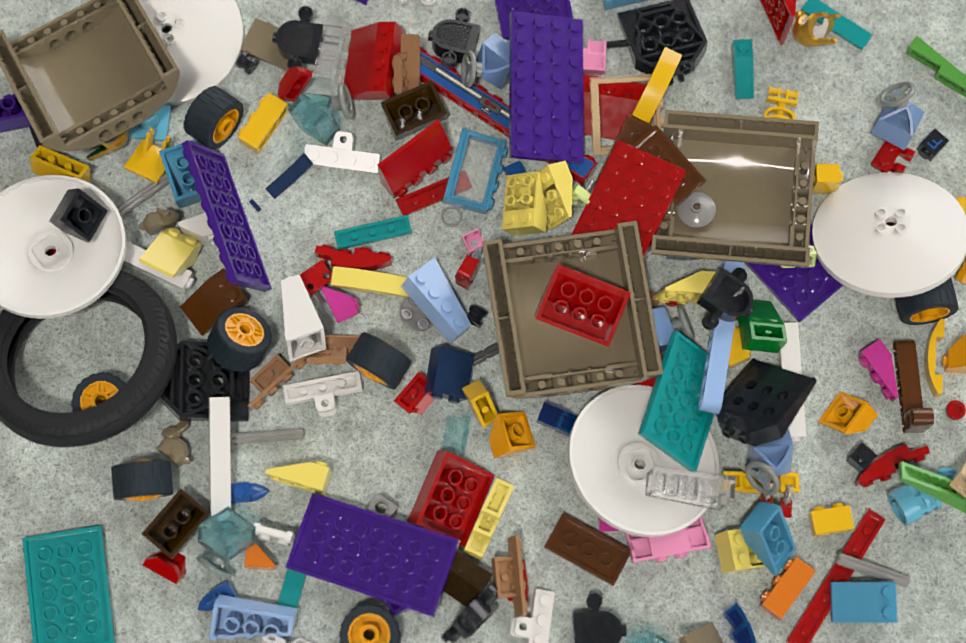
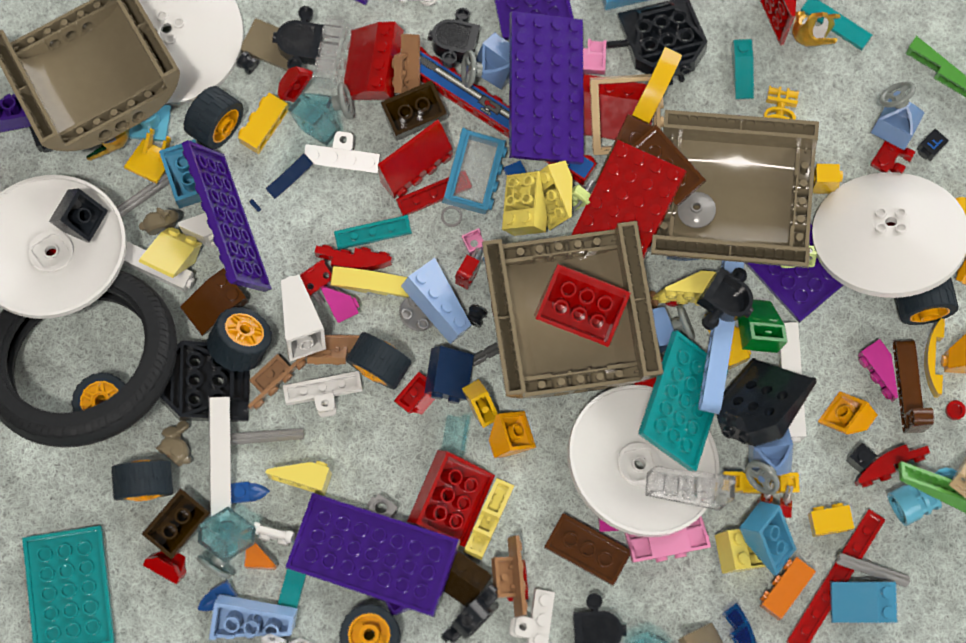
yellow brick [30,145,91,183] -> none
clear blue slope [537,402,578,437] -> none

